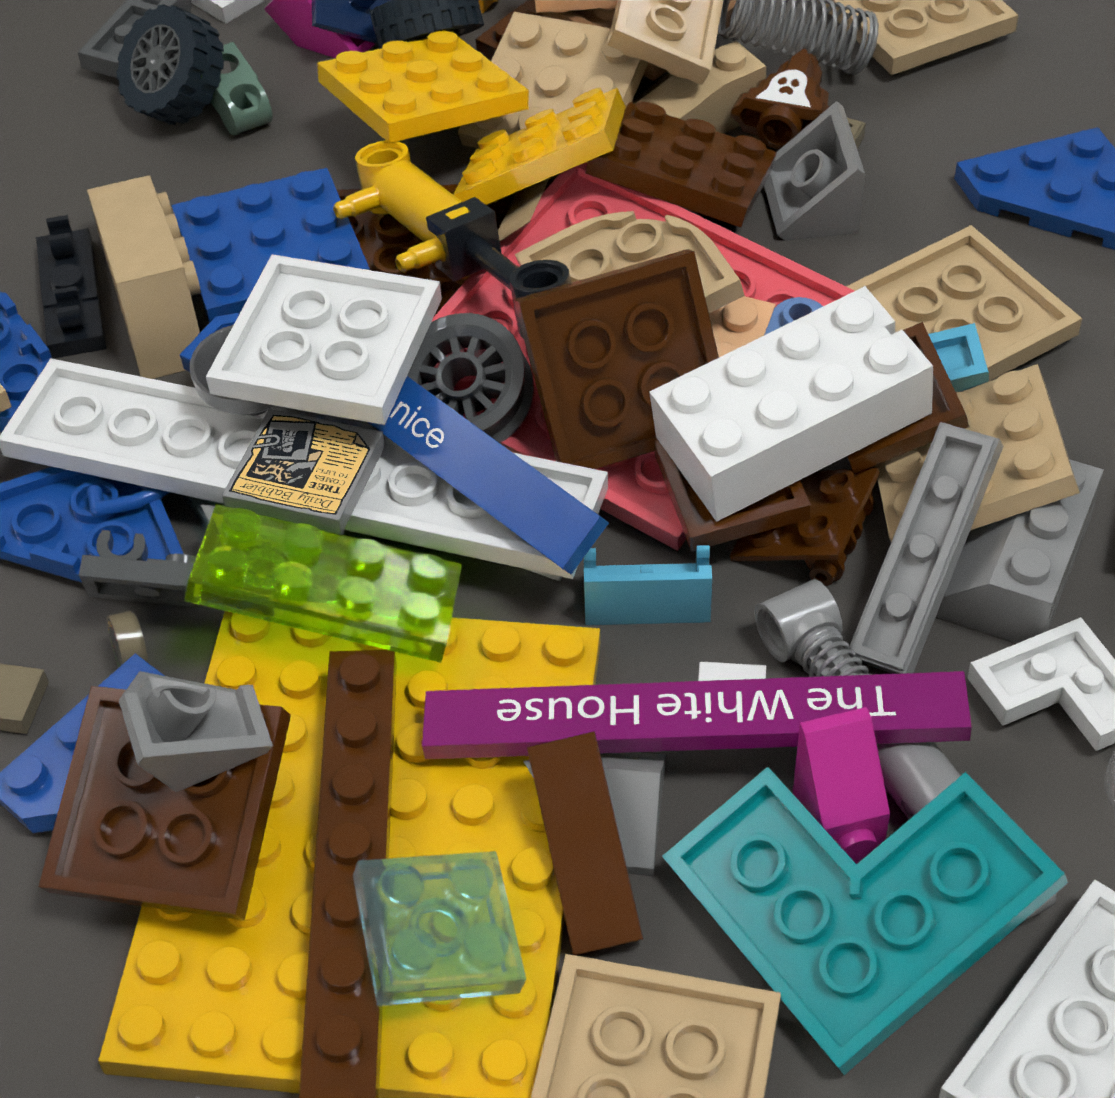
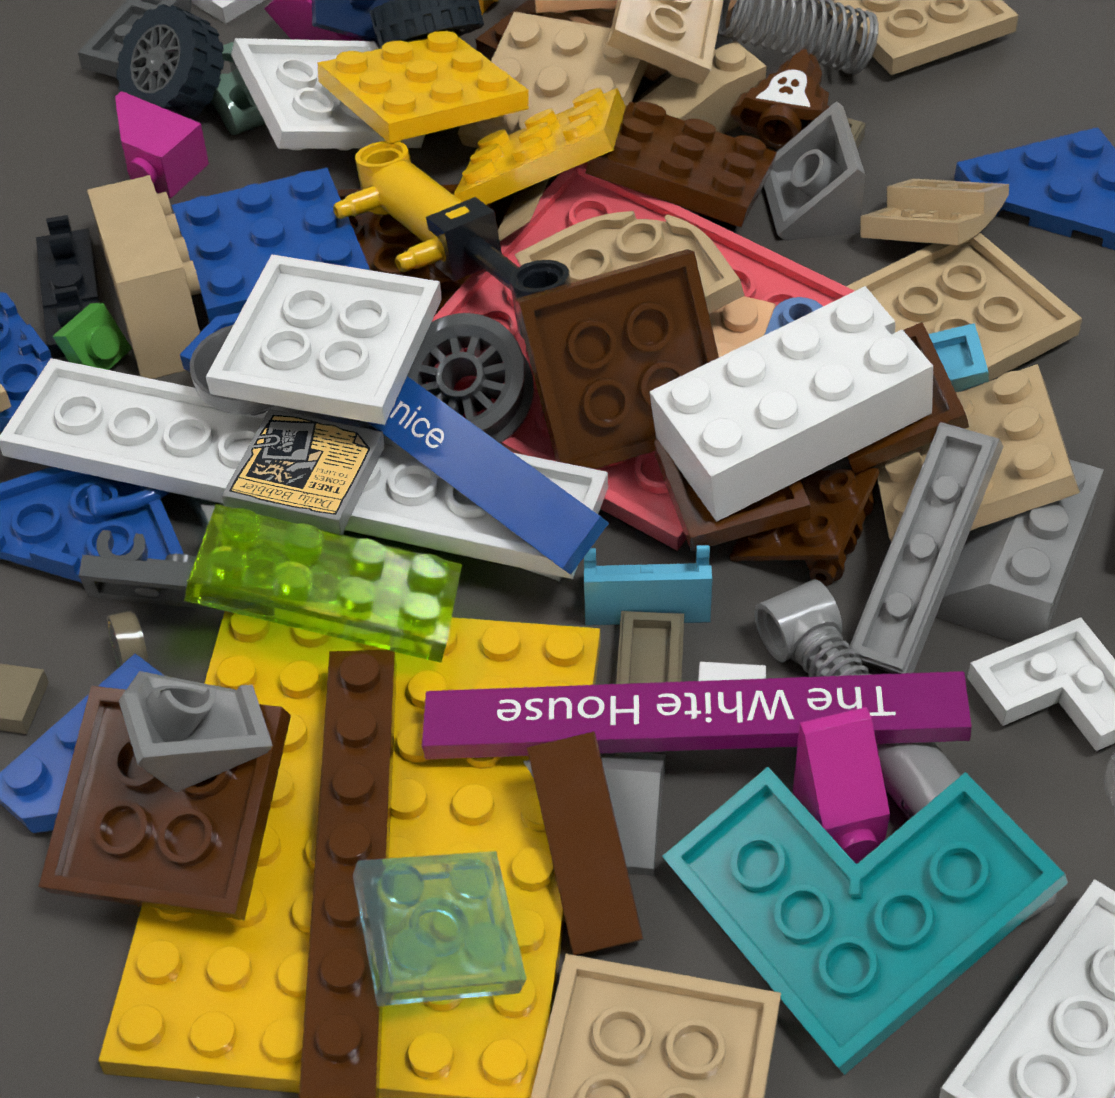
none -> bright green plate [52,303,132,370]
none -> dark pink slope [115,91,209,199]
none -> white plate [231,38,425,151]
none -> dark tan tile [616,611,684,684]
none -> tan slope [860,179,1009,245]

